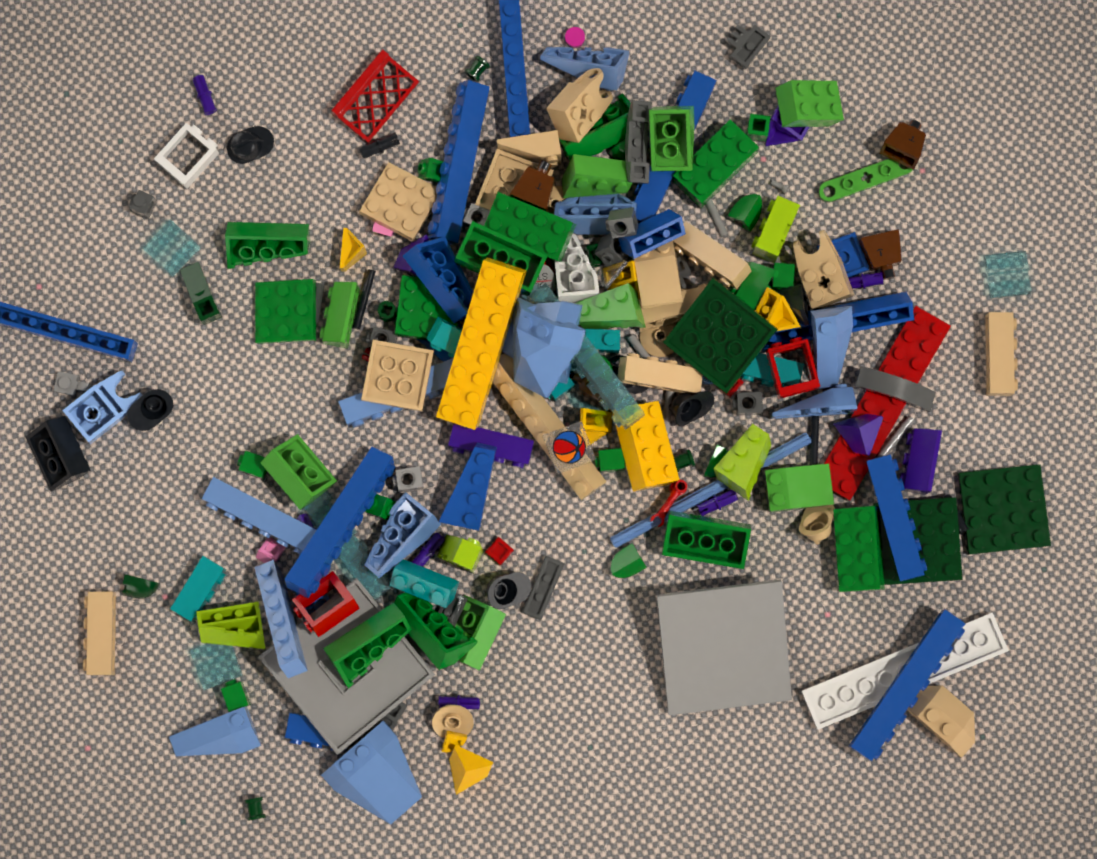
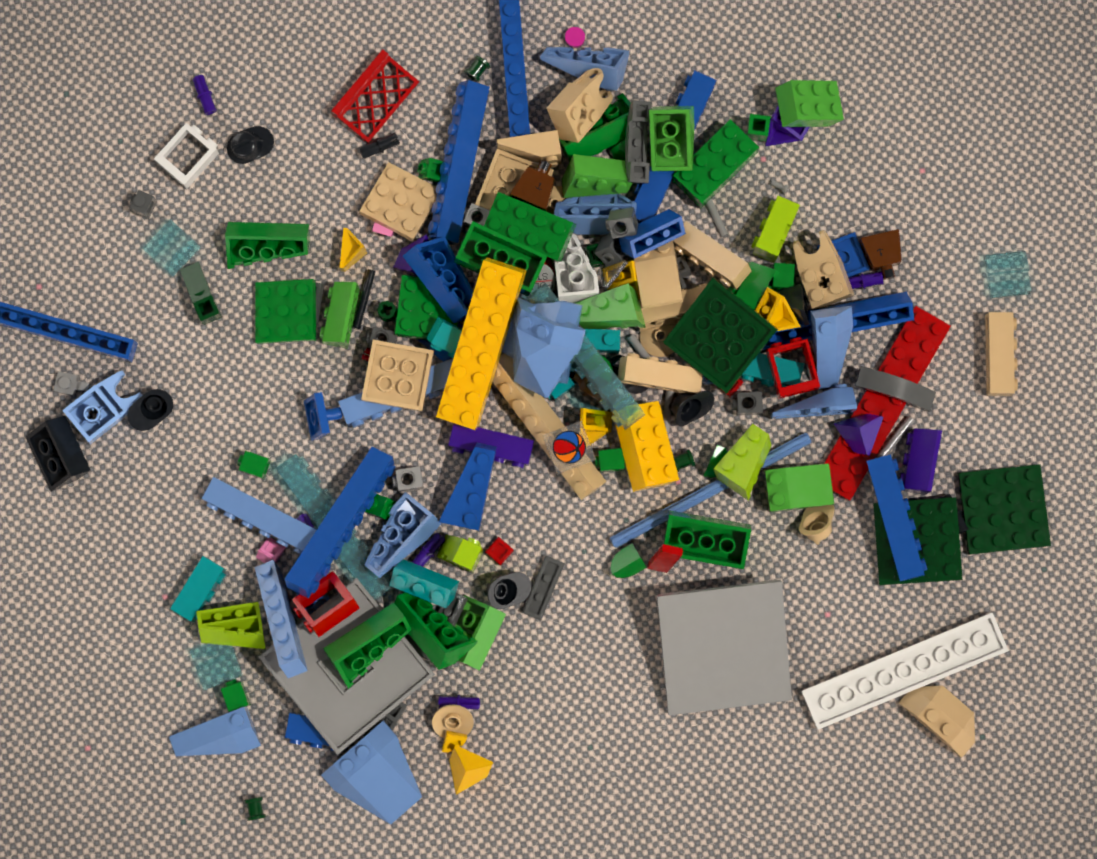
tan brick [83,592,116,675] -> none
dark green brick [122,575,160,599] -> none
bright green slope [261,434,337,510] -> none
red brick [650,479,687,527] -> none
dark purple axle [697,490,738,516] -> none
dark grey hinge [725,25,771,69] -> none
green brick [728,194,762,232] -> none
black bar [809,416,819,465] -> none
bright green piece [818,159,913,203] -> none
green brick [833,506,885,593] -> none
blue brick [848,609,966,761] -> none
reddish brown torso [879,120,926,170] -> none
none -> blue tile [304,392,342,441]
none -> red tile [647,544,683,573]

